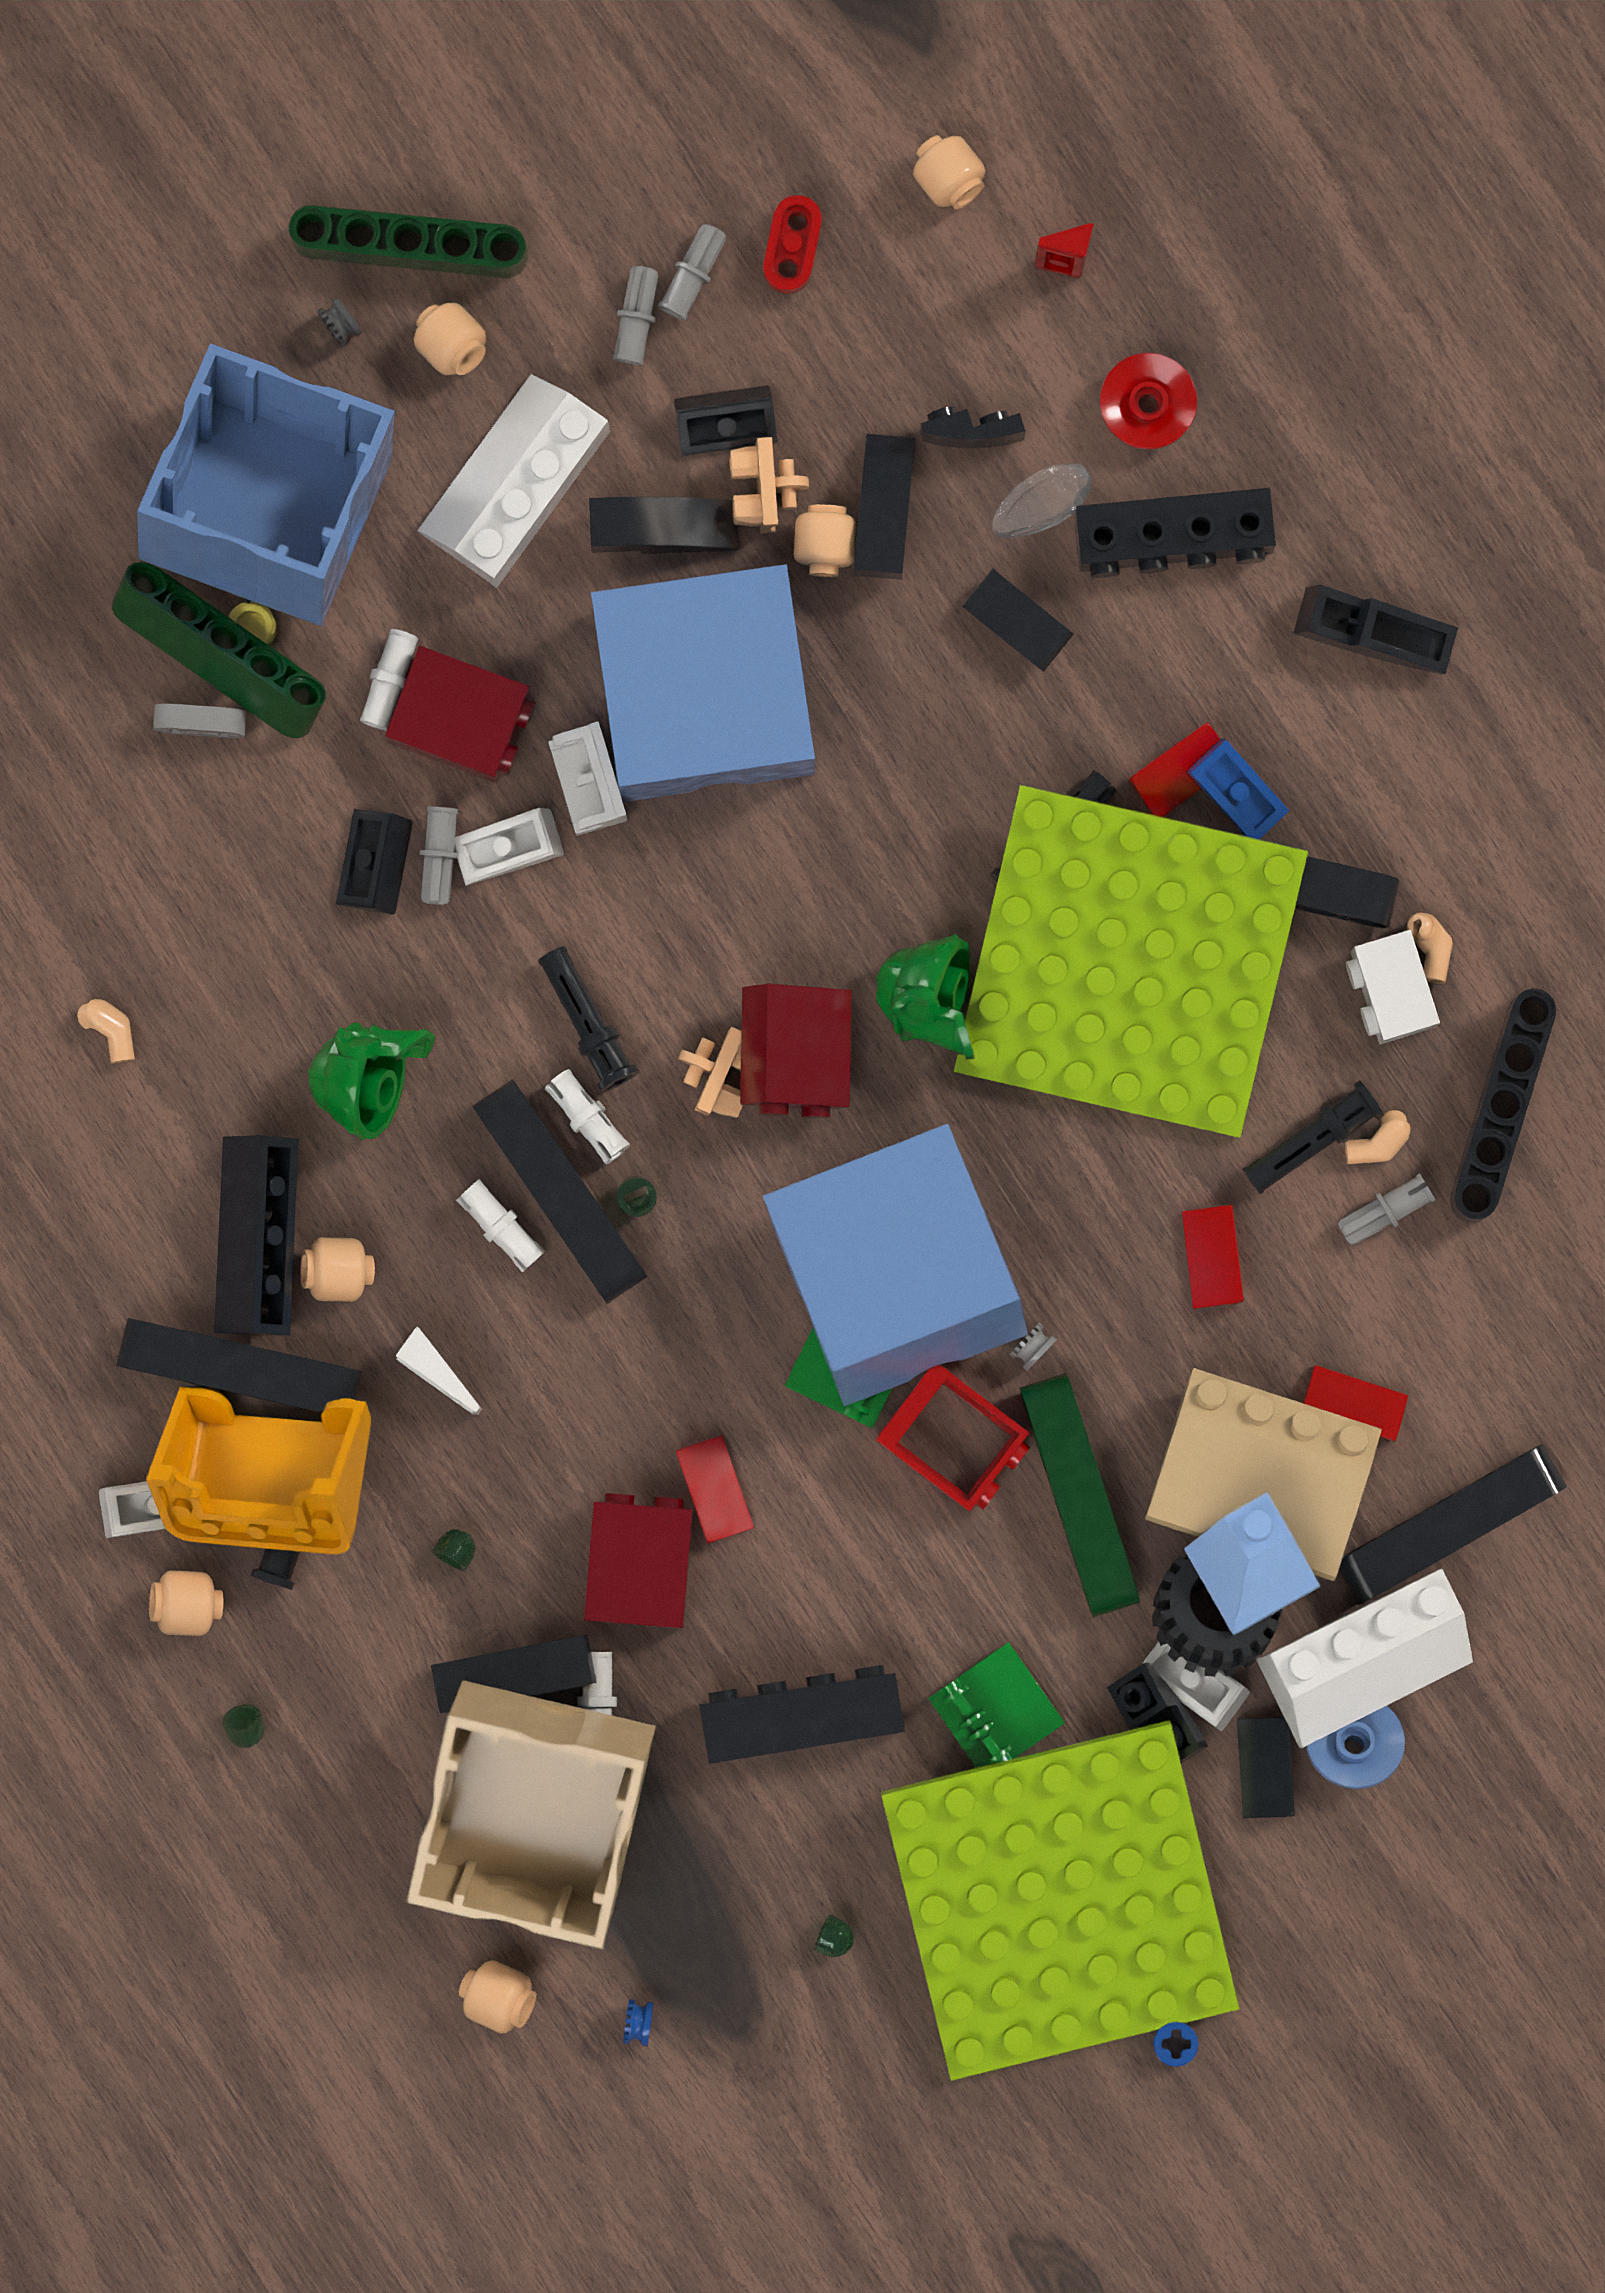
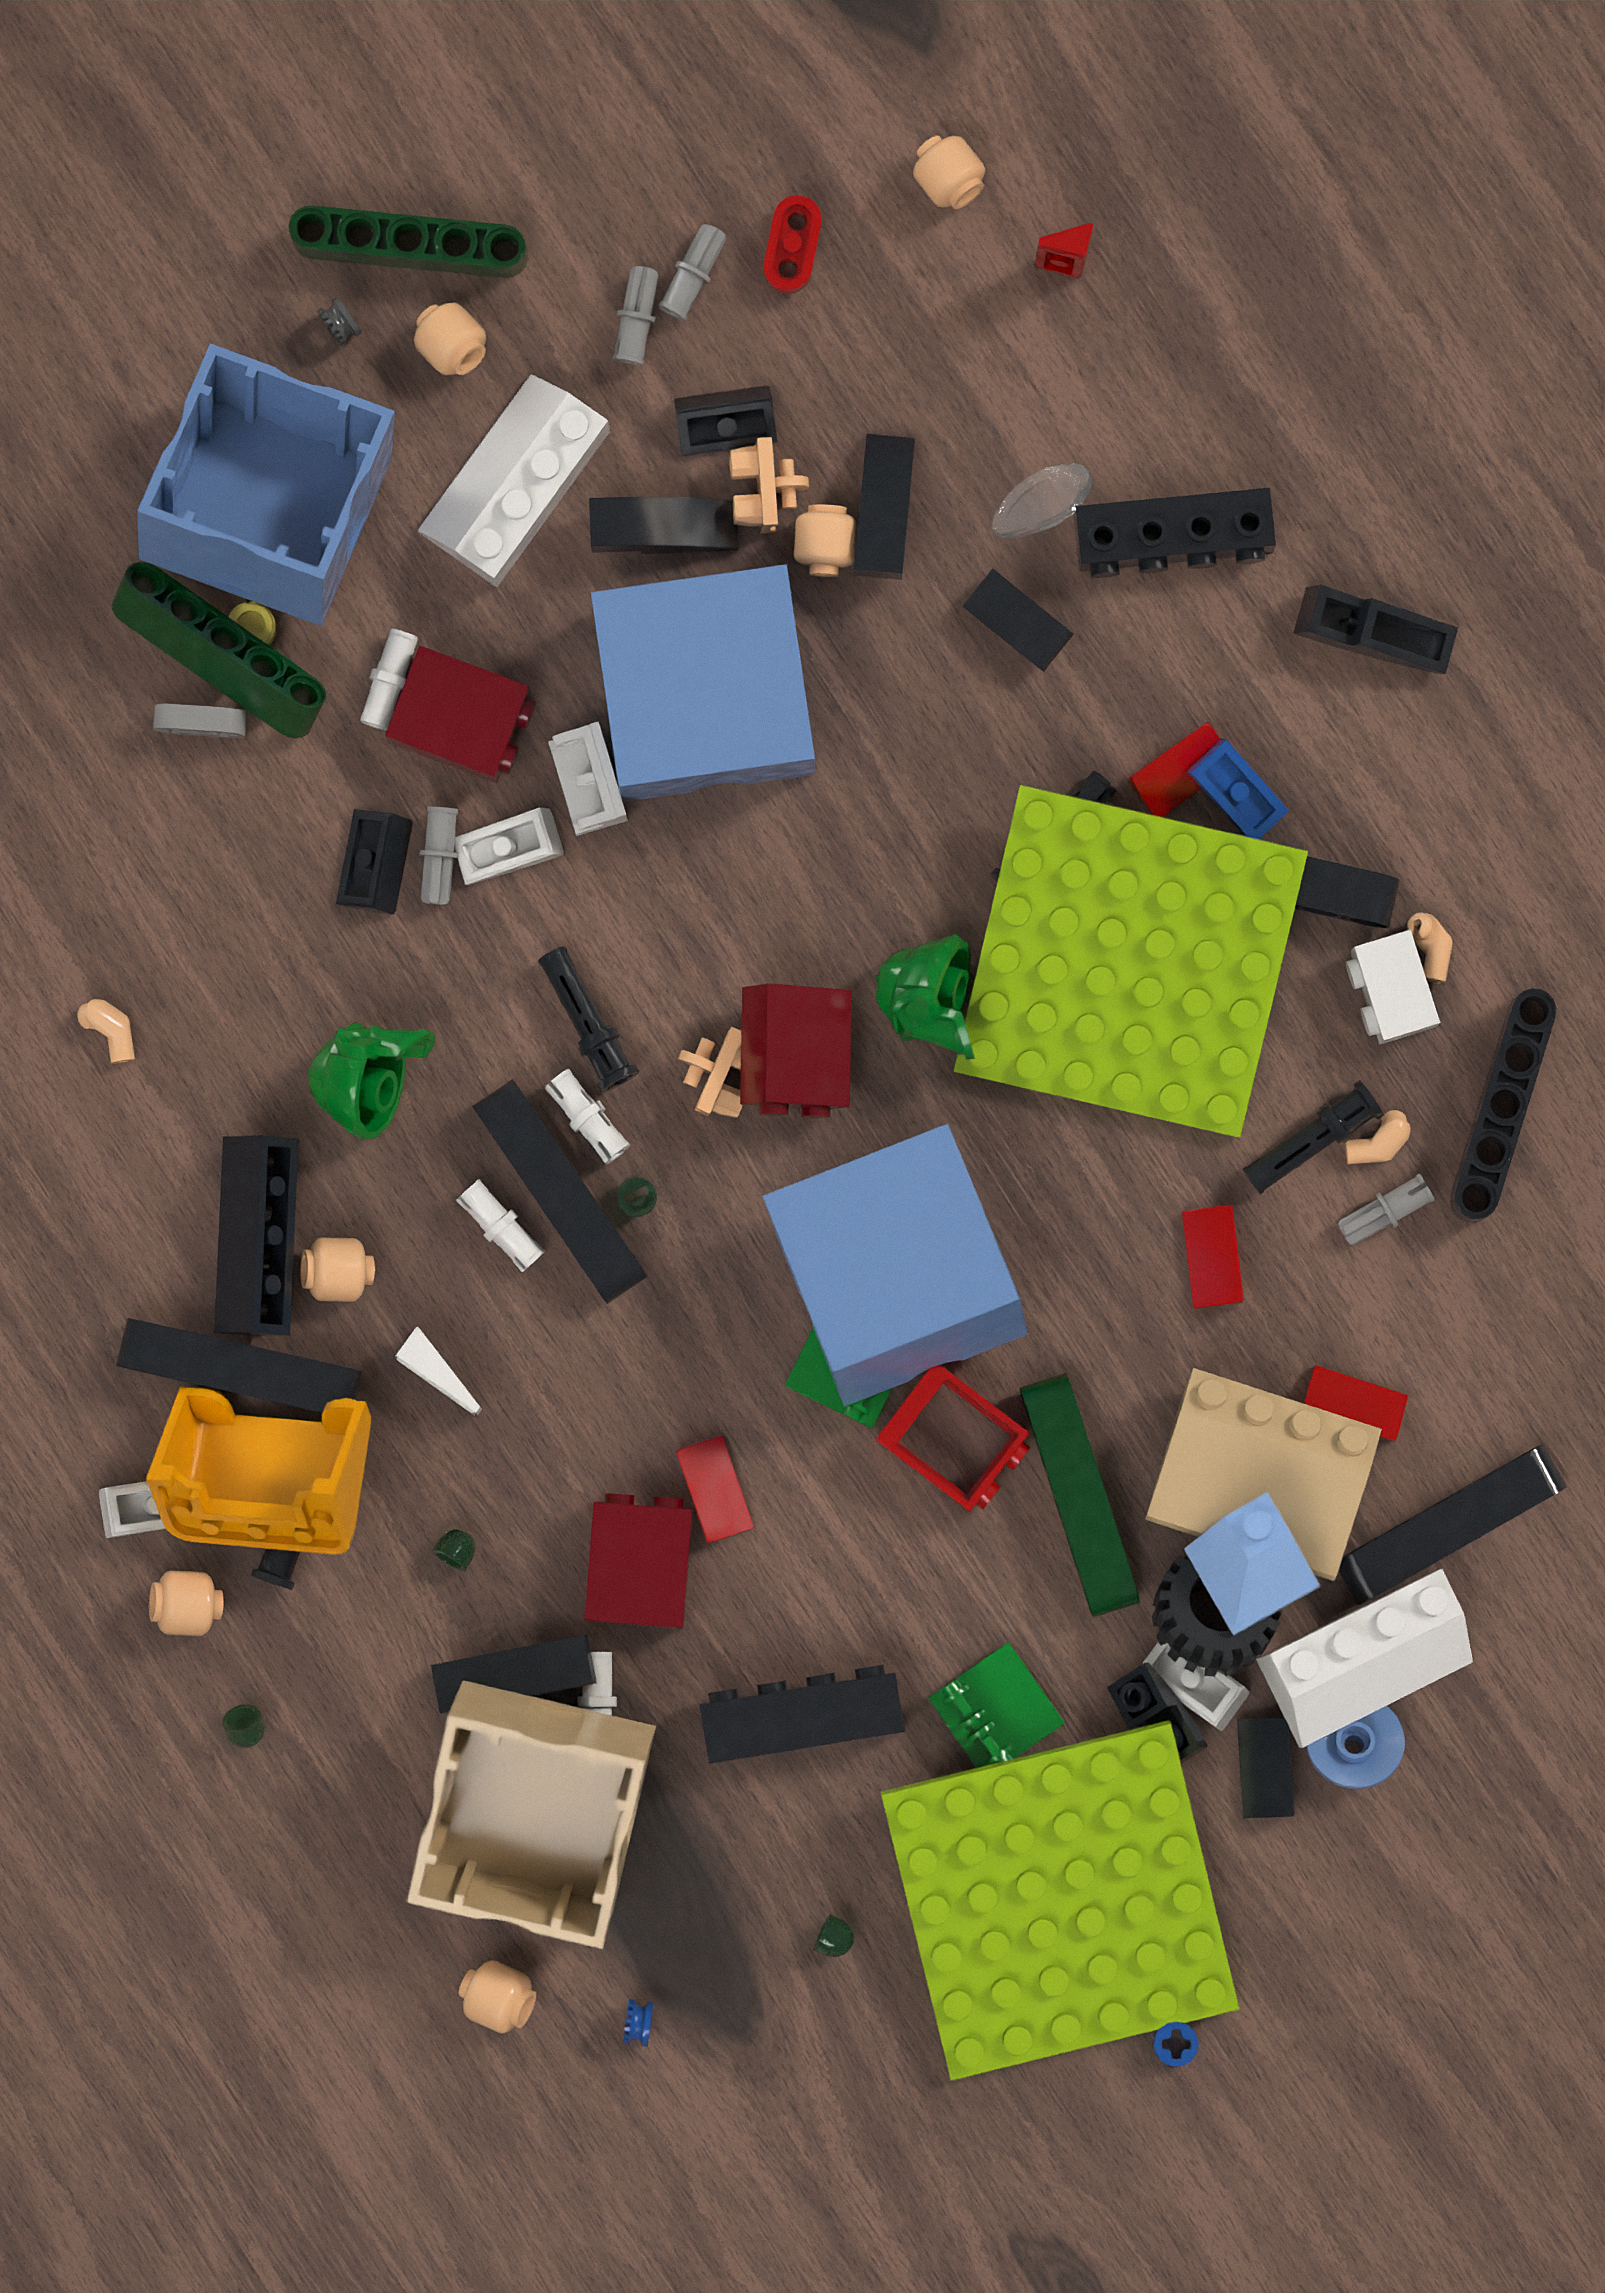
black slope [920,406,1026,448] -> none
light grey bush [1009,1323,1057,1371] -> none
red dish [1100,353,1197,450] -> none

